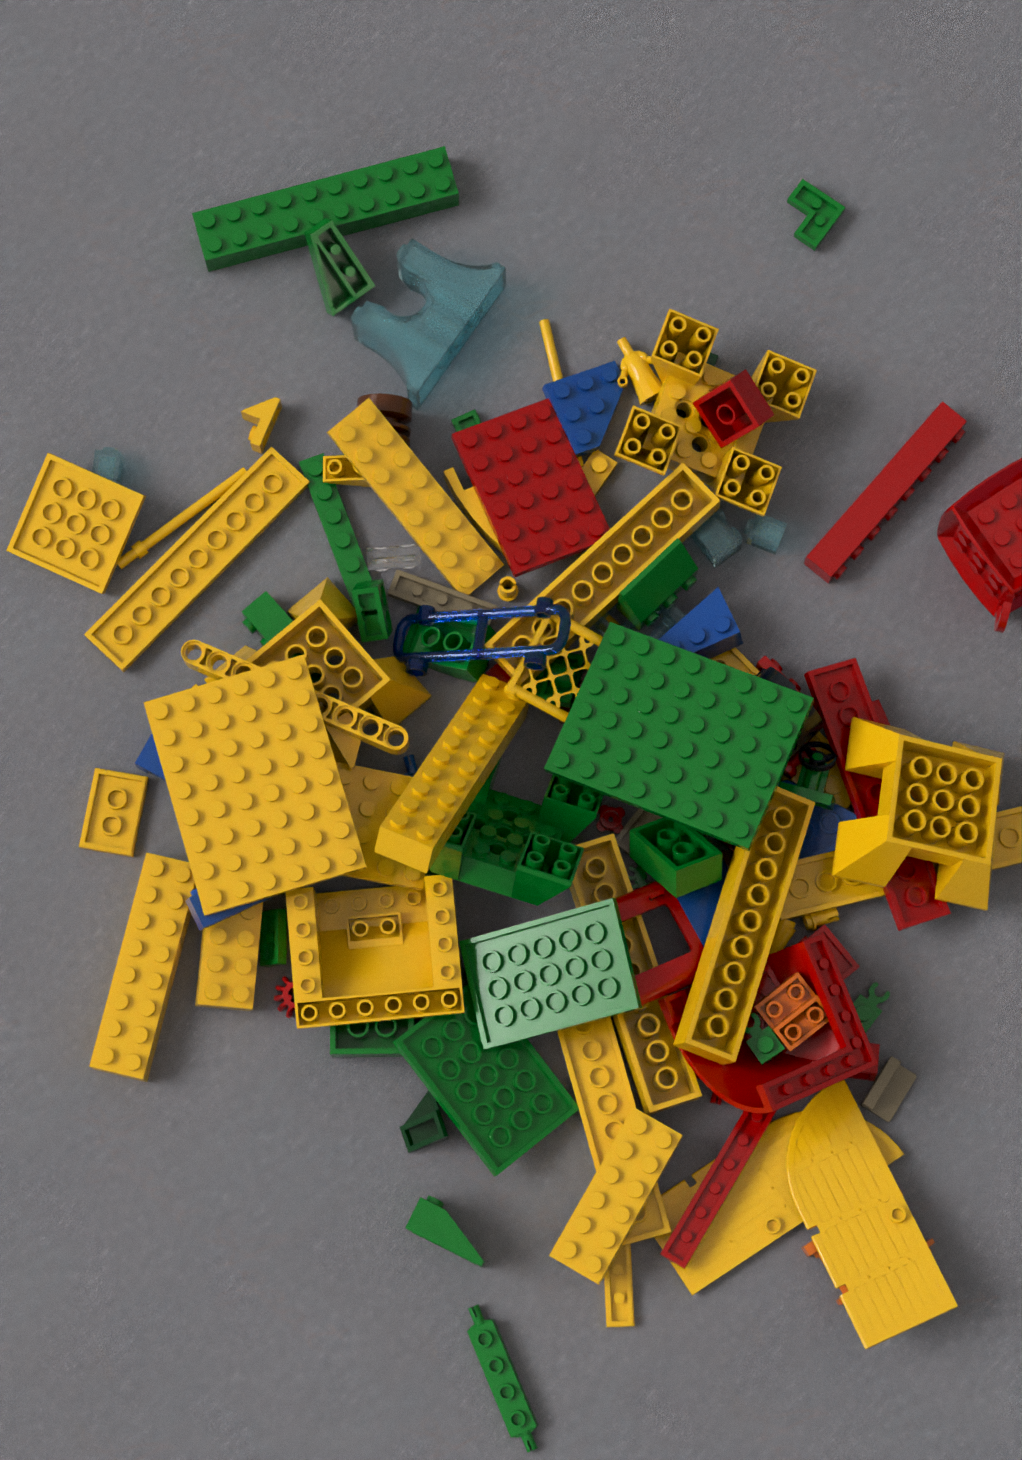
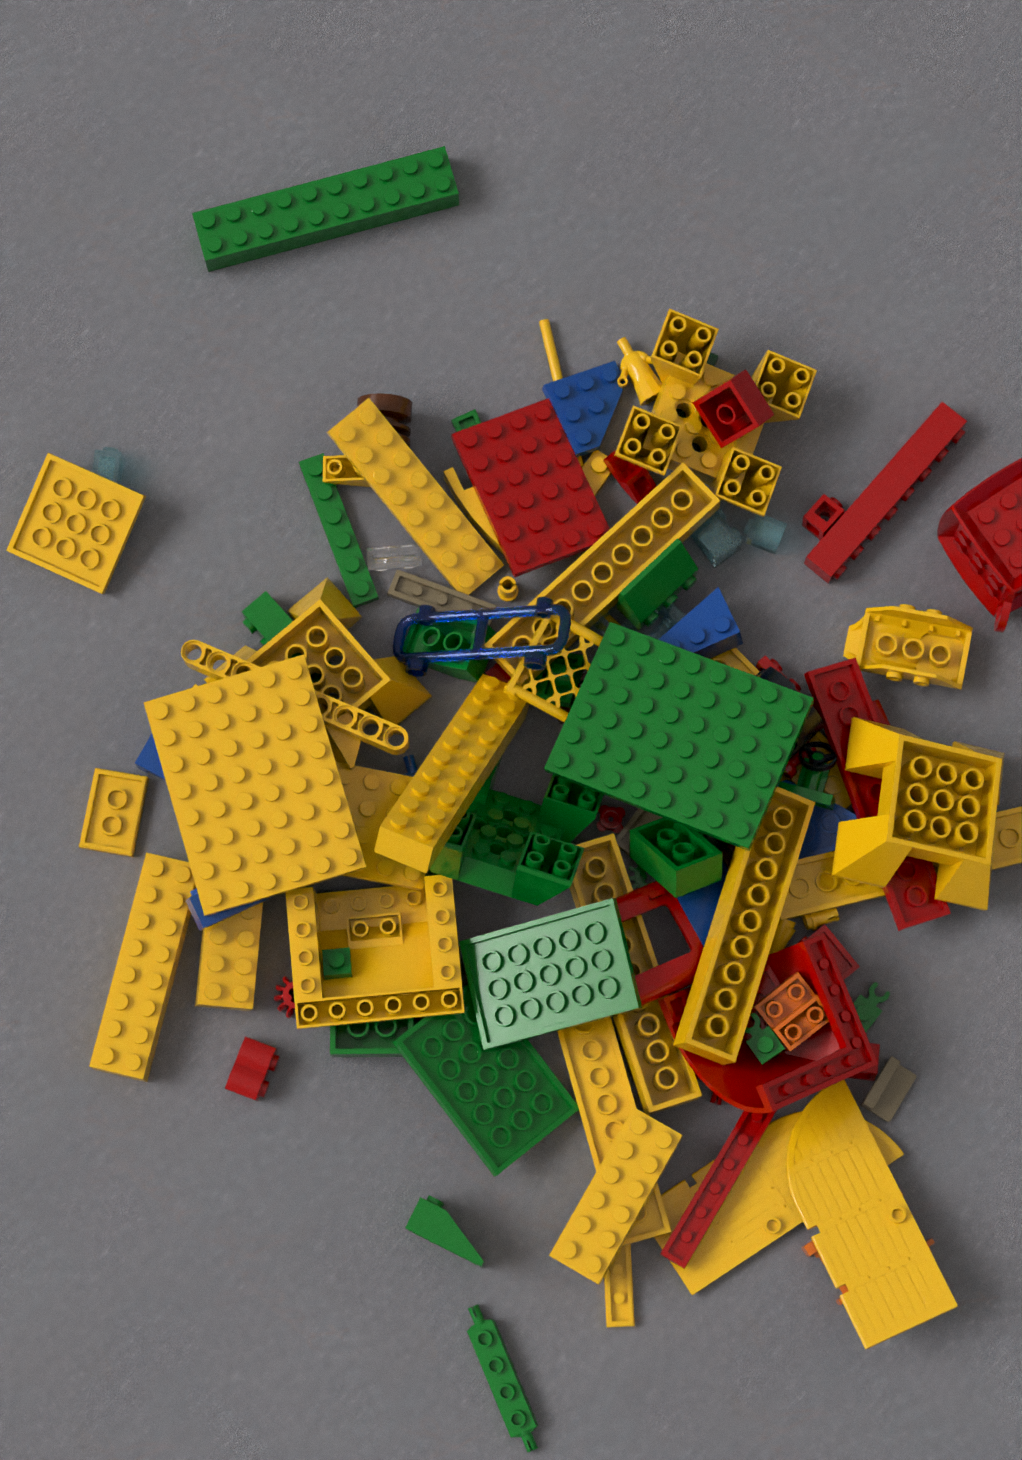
yellow plate [84,446,310,673] -> none
yellow bar [117,467,246,570] -> none
yellow slope [241,397,282,454] -> none
green plate [260,909,287,967] -> none
green wedge [305,218,376,316] -> none
clear light blue piece [351,238,506,410] -> none
green brick [352,579,393,642] -> none
dark green slope [400,1090,449,1153] -> none
green plate [787,179,846,251] -> none
none -> red brick [225,1036,280,1101]
none -> green plate [322,947,352,980]
none -> red slope [603,450,656,504]
none -> red brick [802,494,844,540]
none -> yellow slope [843,604,973,690]

